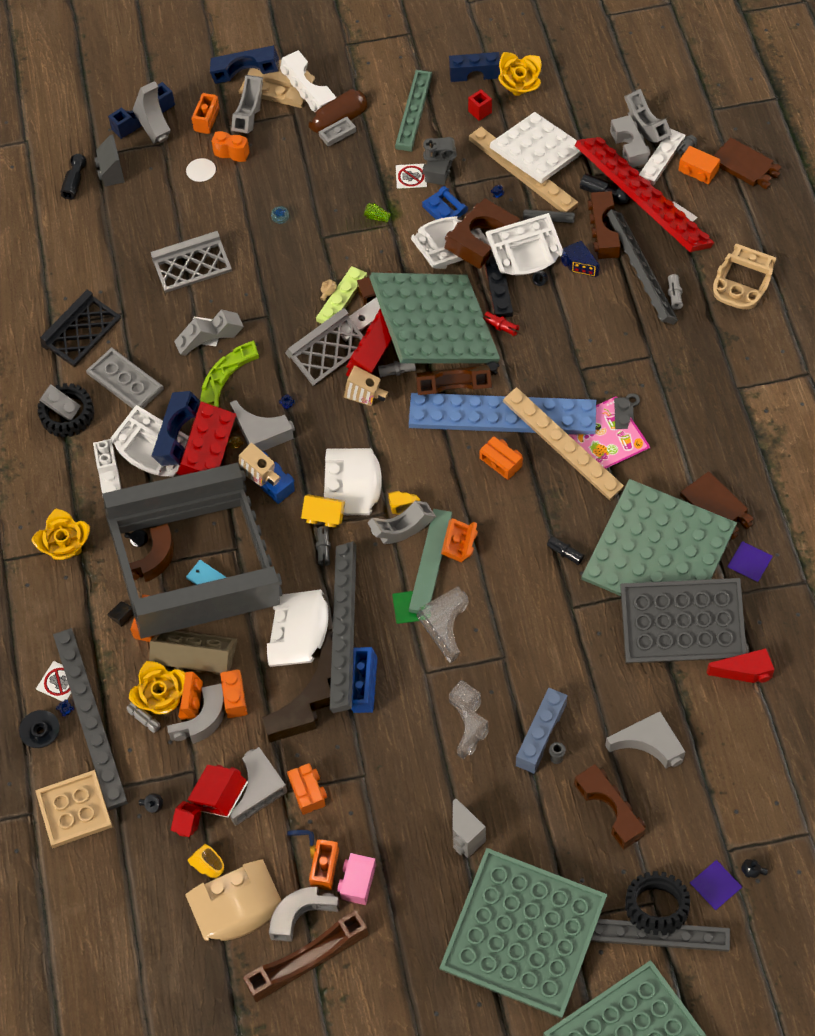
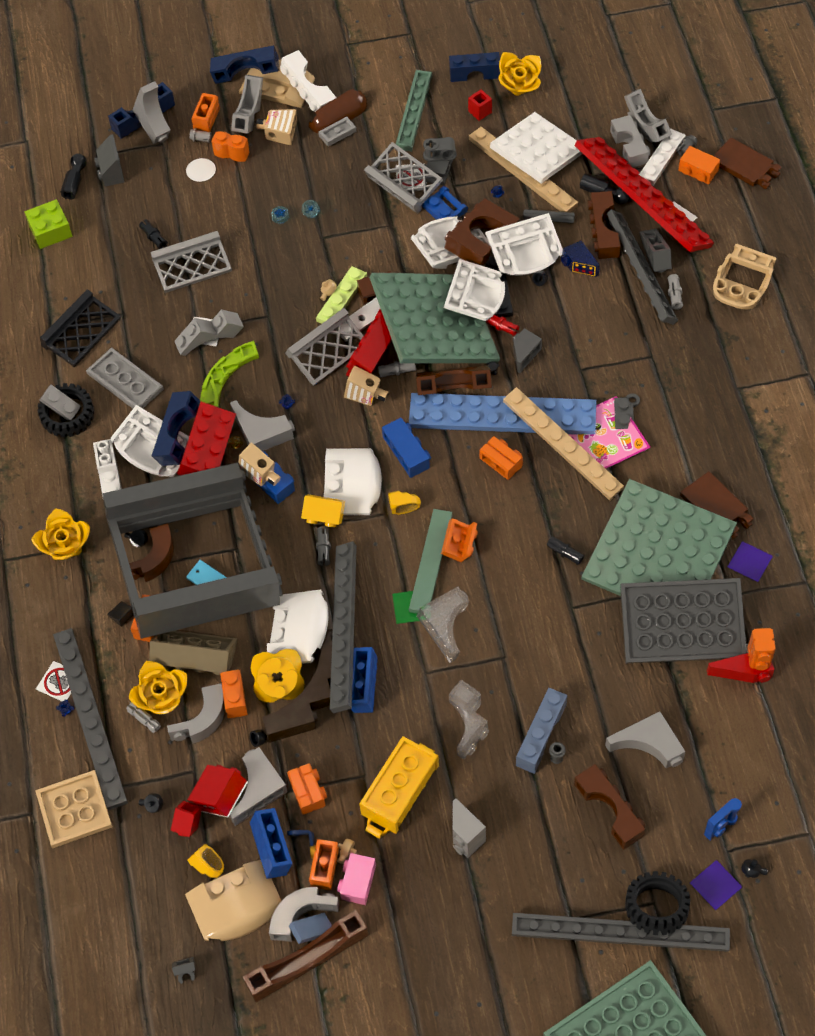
black dish [19,710,60,748] -> none
orange bracket [178,671,203,720] -> none
clear neon green cone [364,202,391,223] -> none
light grey arch [367,501,436,544] -> none
sand green plate [439,848,607,1019] -> none
none -> lime brick [24,199,73,249]
none -> black pin [139,219,168,249]
none -> dark grey tile [172,957,196,984]
none -> light grey pin [189,128,212,143]
none -> black hinge [249,730,267,747]
none -> blue brick [250,808,292,879]
none -> yellow brick [251,649,305,703]
none -> tan torso [256,109,297,145]
none -> sand blue tile [289,913,332,944]
none -> clear light blue tile [302,200,320,218]
none -> tan piece [337,839,357,864]
none -> yellow container [359,736,439,839]
none -> light grey fence [364,142,443,214]
none -> blue brick [382,418,431,478]
none -> white slope [443,259,505,321]
none -> dark grey slope [513,328,542,373]
none -> dark grey slope [639,229,672,272]
none -> blue plate [704,798,742,840]
none -> orange brick [747,628,776,670]

